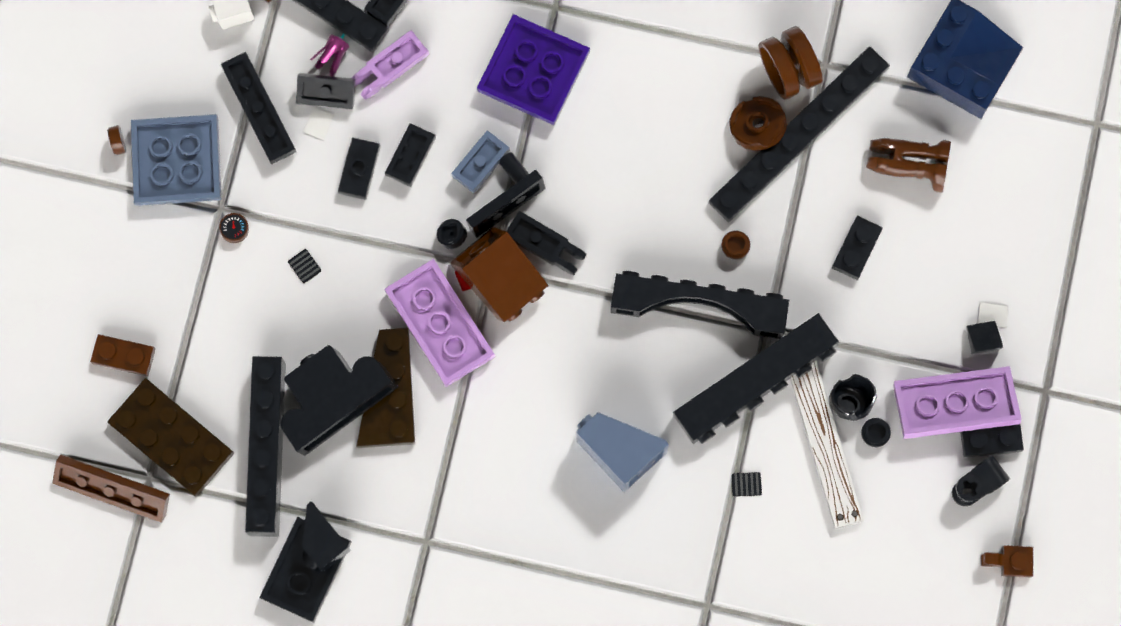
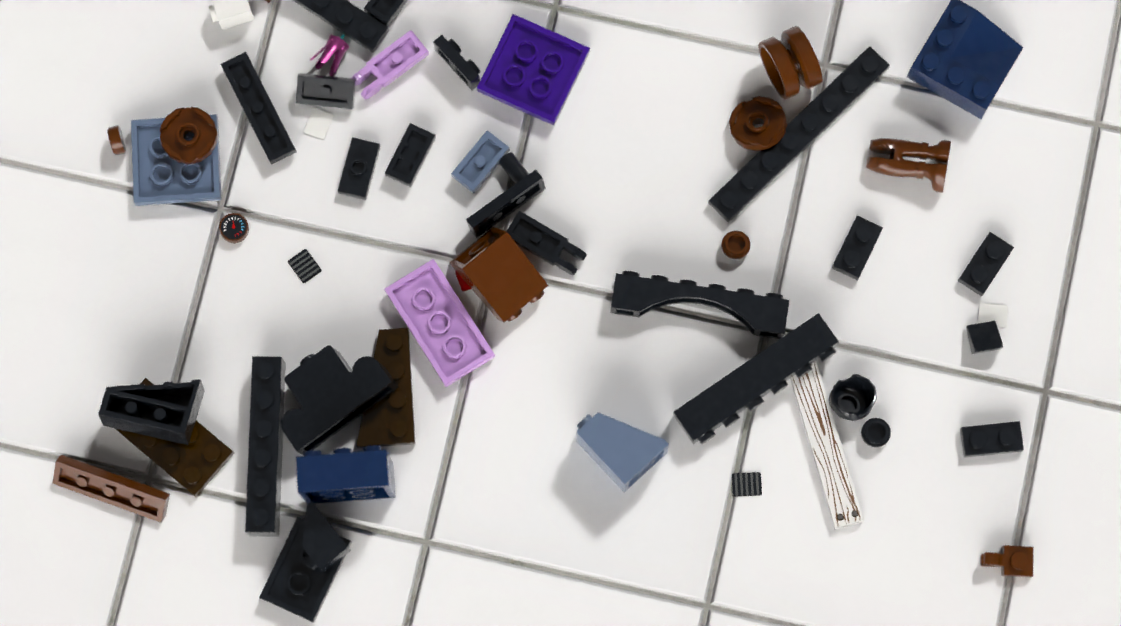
reddish brown plate [90,334,156,377] -> none
black tile [437,219,467,249] -> none
lavender plate [893,366,1022,439] -> none
black piece [952,455,1010,507] -> none
none -> black wedge [98,379,205,445]
none -> reddish brown plate [160,107,218,164]
none -> dark blue slope [296,446,396,504]
none -> black plate [433,35,480,91]
none -> black plate [958,232,1014,296]

